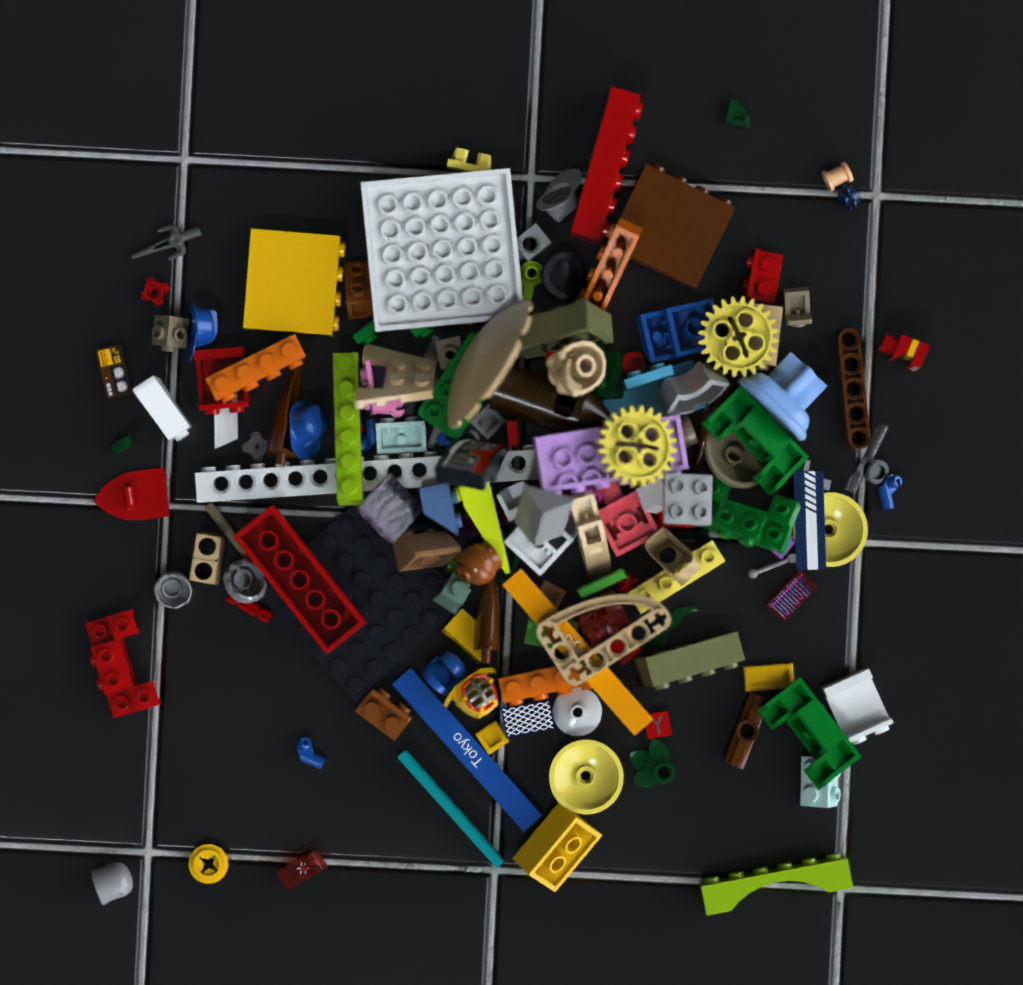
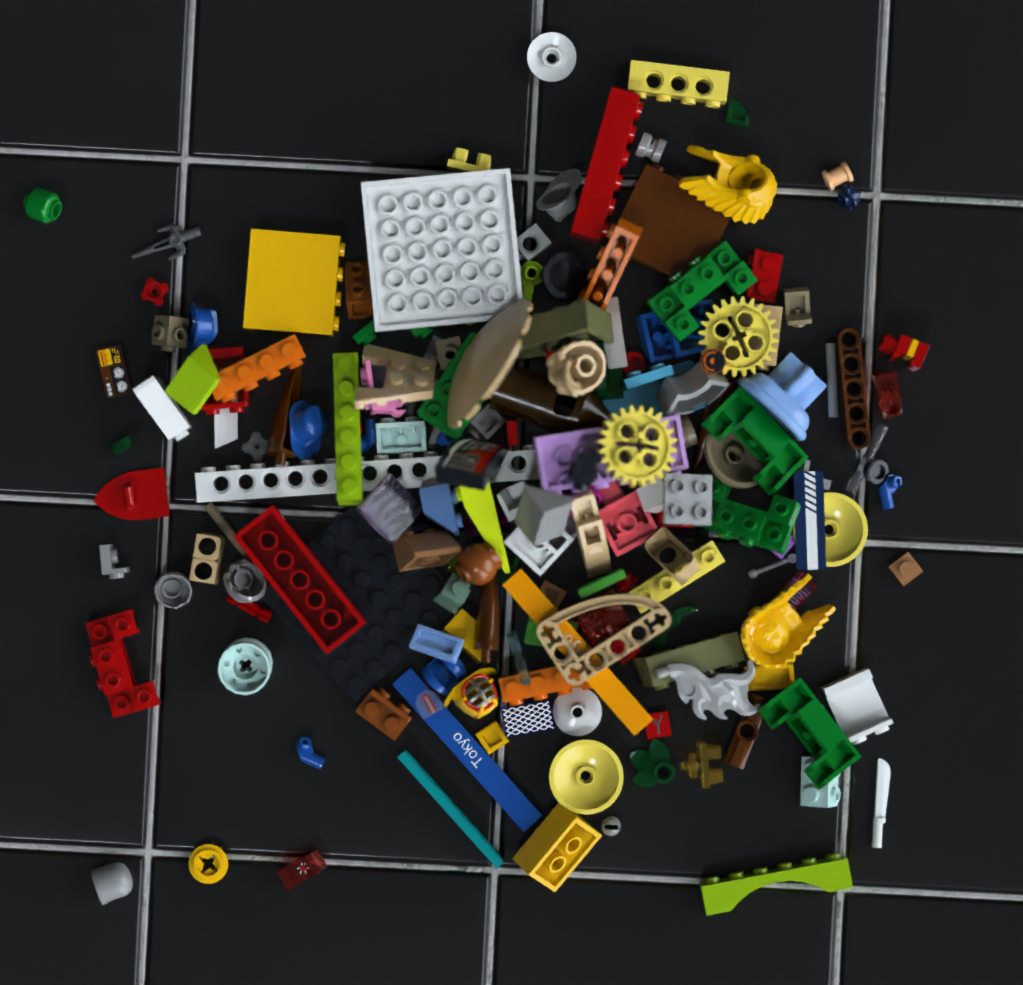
none -> green head [23,188,62,223]
none -> light grey bracket [99,544,130,579]
none -> lime slope [164,344,221,414]
none -> light aqua wheel [218,637,273,695]
none -> light blue tile [409,624,465,664]
none -> clear tile [416,690,445,720]
none -> clear light blue piece [506,630,531,685]
none -> white dish [527,32,576,82]
none -> black brick [566,452,602,492]
none -> light grey hinge [601,816,621,836]
none -> white sticker [605,297,628,369]
none -> light yellow brick [627,60,730,108]
none -> light grey wheel [635,132,667,164]
none -> green bracket [645,241,758,342]
none -> light grey piece [655,659,761,720]
none -> yellow piece [679,145,777,224]
none -> clear yellow hips [682,741,724,788]
none -> black tile [700,349,726,374]
none -> yellow piece [740,573,836,670]
none -> light grey bar [825,343,839,418]
none -> clear red leg [871,370,903,420]
none -> white piece [872,758,891,848]
none -> medium nougat plate [887,552,923,586]

